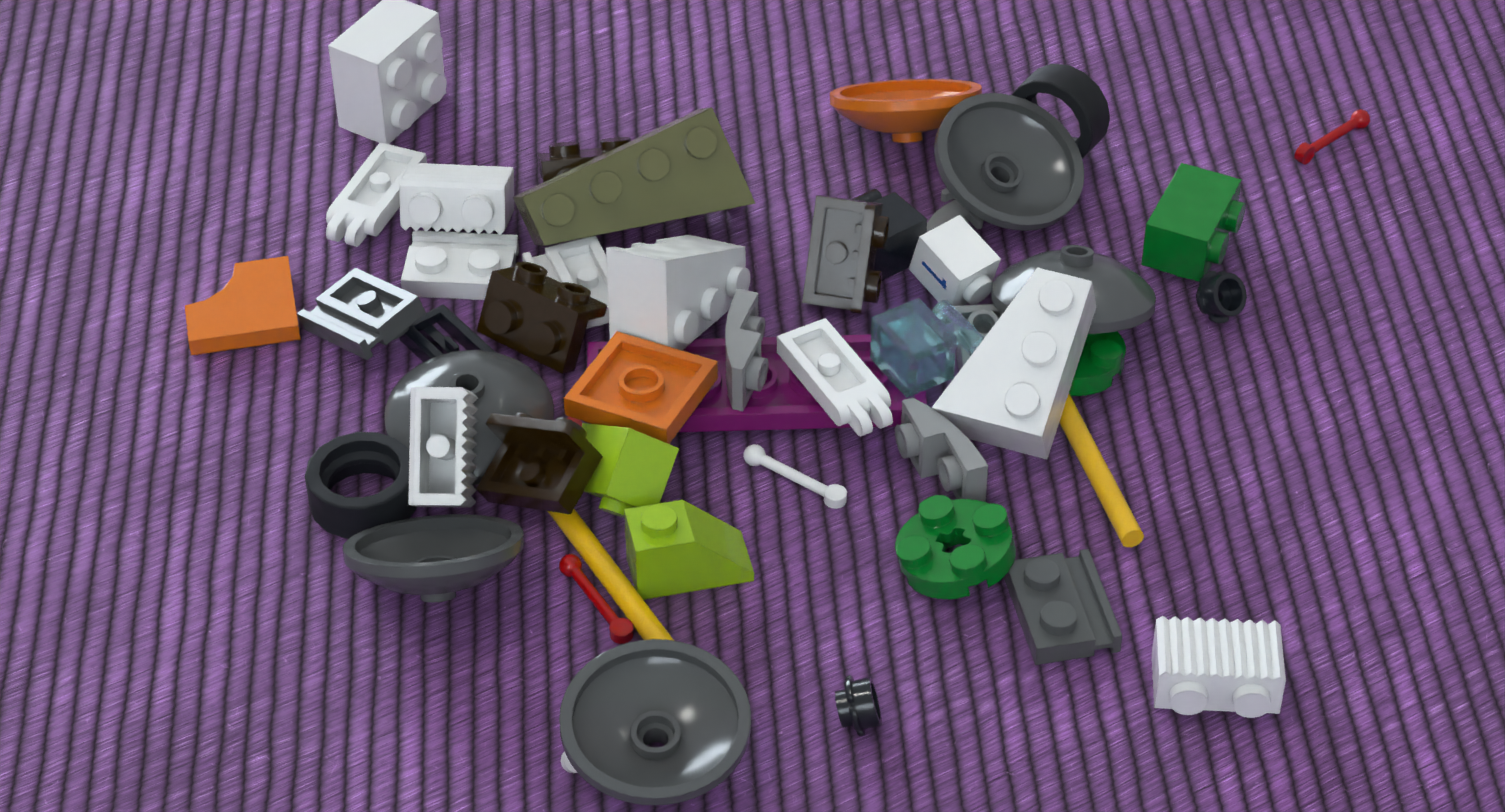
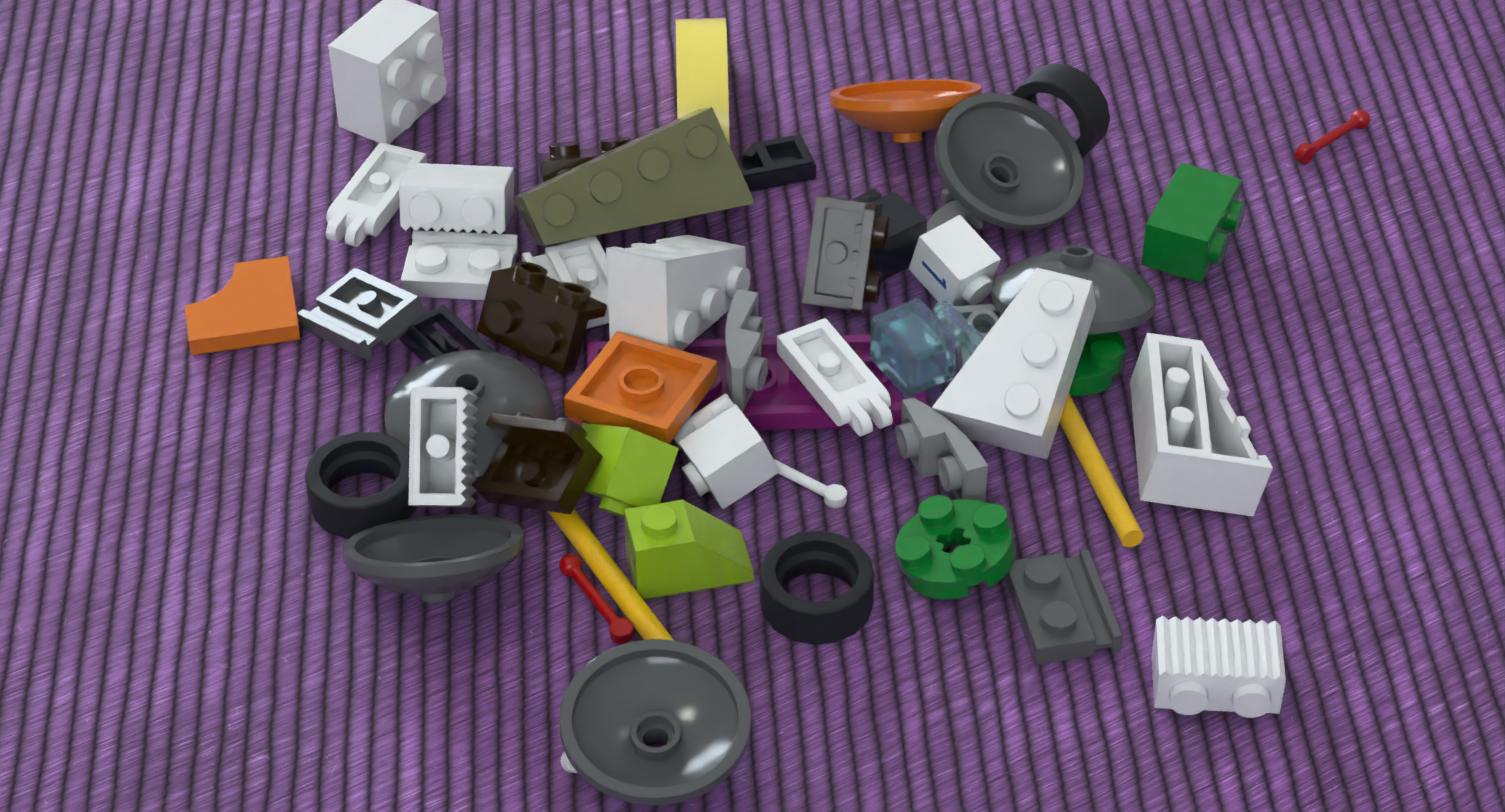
black plate [835,675,882,736] -> none
black plate [1196,270,1247,324] -> none
none -> white brick [674,393,780,510]
none -> light yellow window [676,18,730,146]
none -> black tile [739,134,816,192]
none -> black tyre [760,531,875,645]
none -> white wedge [1130,333,1273,516]

